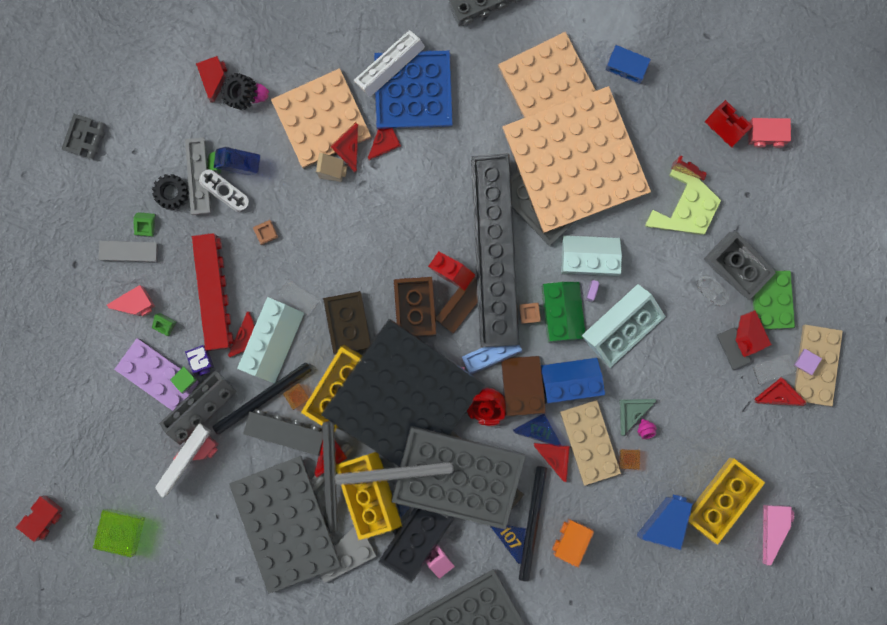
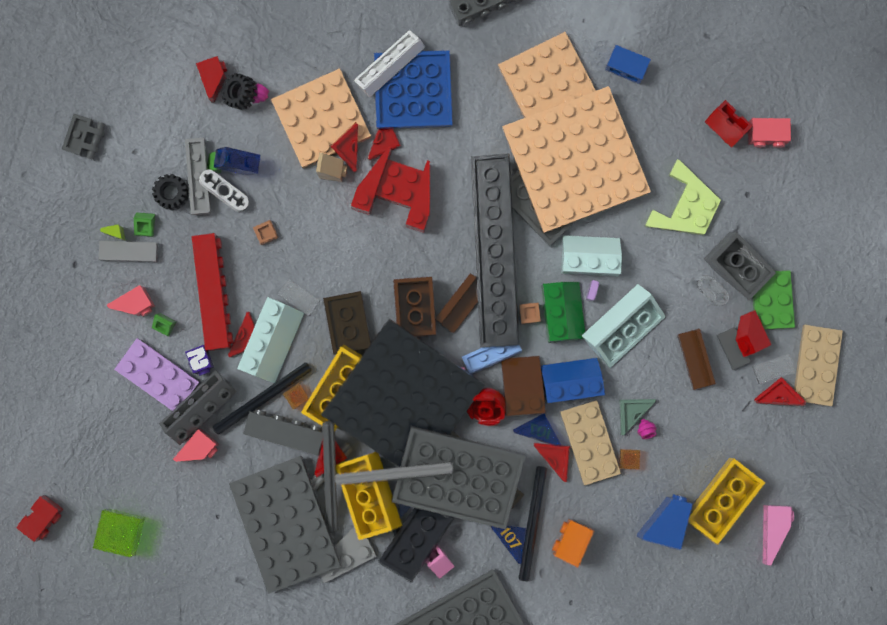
white slope [156,424,211,497] -> none
bright green slope [170,366,197,394] -> none
red brick [428,251,475,291] -> none
red tile [671,156,707,180] -> none
lavender tile [794,349,822,375] -> none
none -> lime slope [100,224,126,241]
none -> red wedge [351,147,430,233]
none -> reddish brown panel [677,328,716,390]

